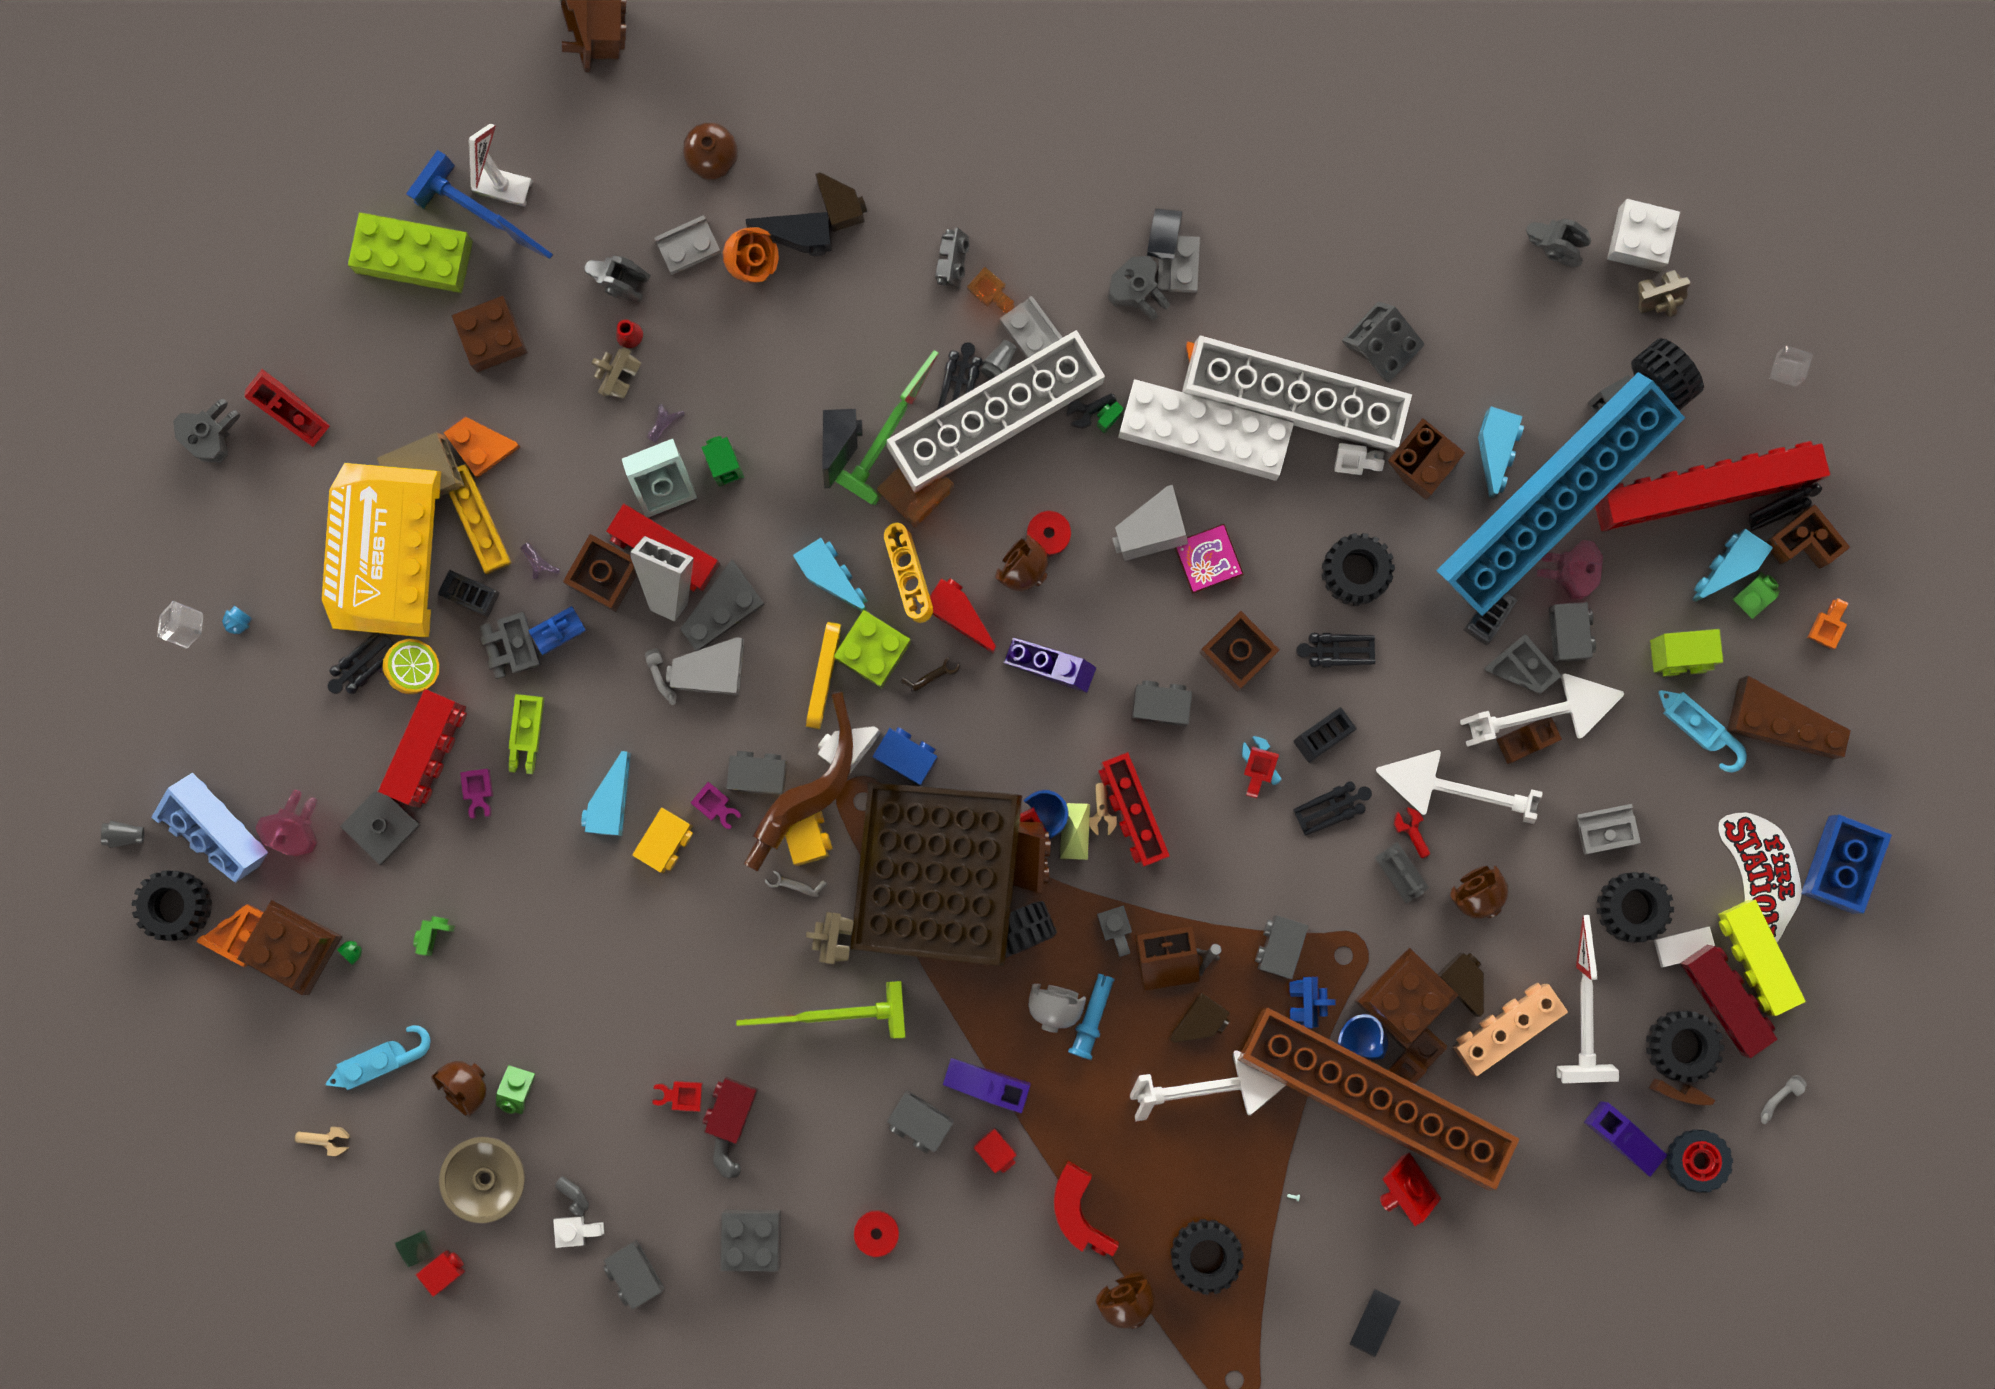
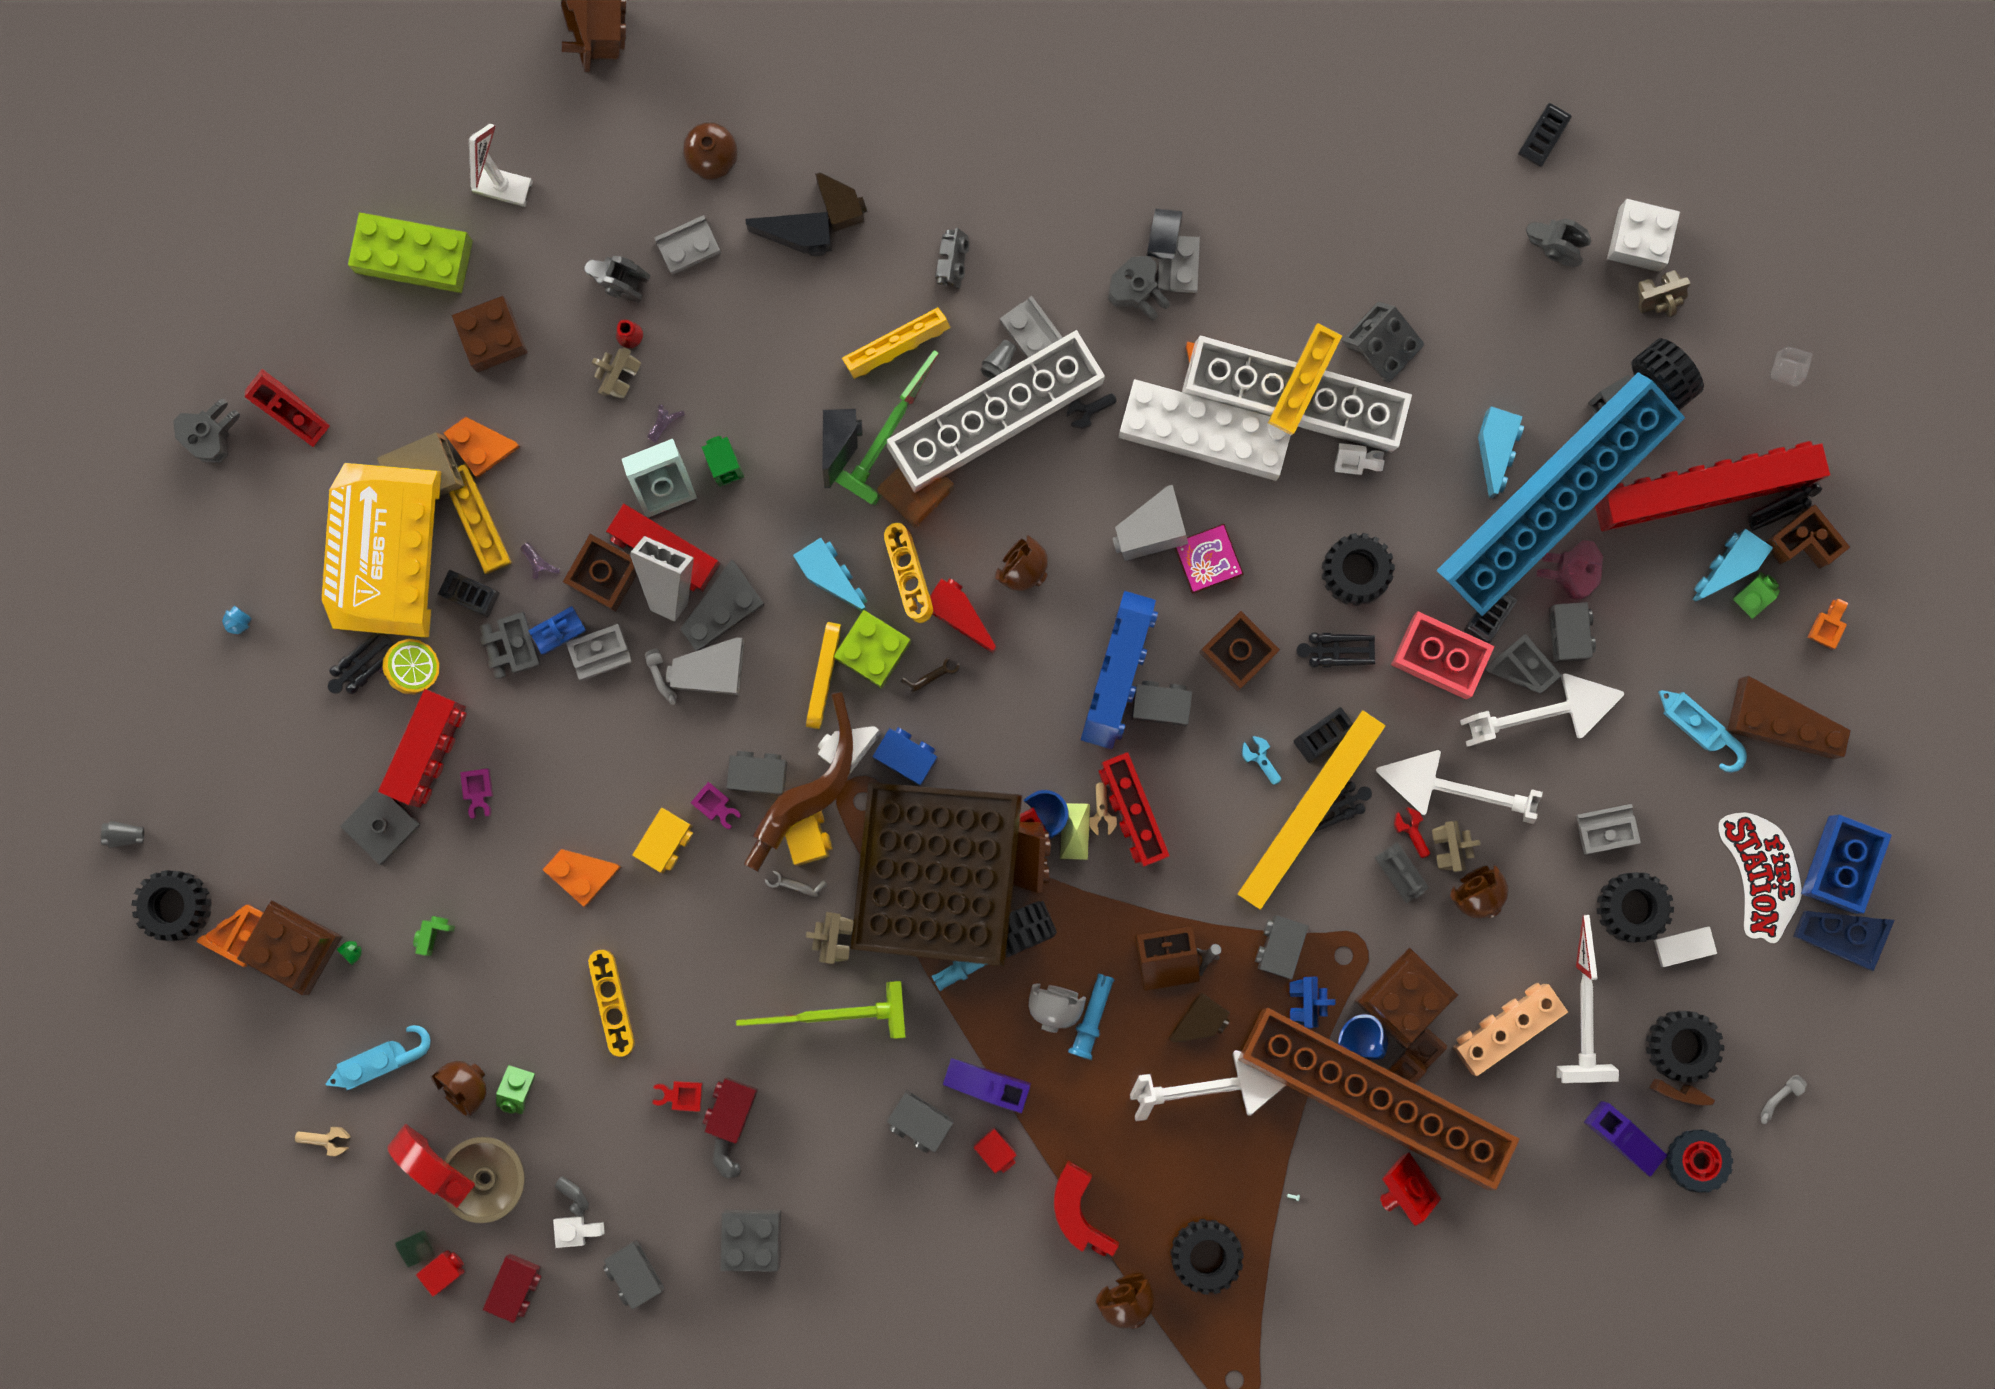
light blue wedge [151,773,268,883] -> none
clear panel [157,601,203,648] -> none
clear pink hinge [256,789,318,856] -> none
blue piece [406,150,553,259] -> none
lime hinge [508,694,545,774] -> none
medium azure slope [581,751,631,836] -> none
orange cylinder [723,227,779,283] -> none
red piece [854,1210,899,1257] -> none
black piece [937,342,982,410] -> none
clear orange plate [967,267,1015,314] -> none
dark purple slope [1004,637,1097,693] -> none
red piece [1027,511,1071,556] -> none
green plate [1097,401,1124,434] -> none
dark grey plate [1097,906,1132,957] -> none
red plate [1244,746,1279,799] -> none
black slope [1349,1289,1401,1357] -> none
reddish brown slope [1388,418,1466,500] -> none
dark brown slope [1437,953,1484,1017] -> none
reddish brown slope [1496,717,1562,764] -> none
lime brick [1650,629,1723,677] -> none
dark red brick [1680,944,1778,1059] -> none
neon yellow brick [1718,900,1806,1016] -> none
none -> red arch [388,1124,475,1208]
none -> dark red brick [483,1254,542,1323]
none -> orange wing [543,849,621,907]
none -> light grey plate [566,624,632,681]
none -> yellow beam [588,950,635,1057]
none -> yellow plate [842,307,951,379]
none -> medium azure pin [932,961,988,991]
none -> blue brick [1080,591,1158,749]
none -> yellow tile [1238,710,1386,910]
none -> yellow plate [1268,323,1342,435]
none -> coral brick [1391,612,1495,700]
none -> dark tan hips [1432,821,1481,872]
none -> black slope [1518,103,1572,167]
none -> dark blue wing [1793,911,1895,971]

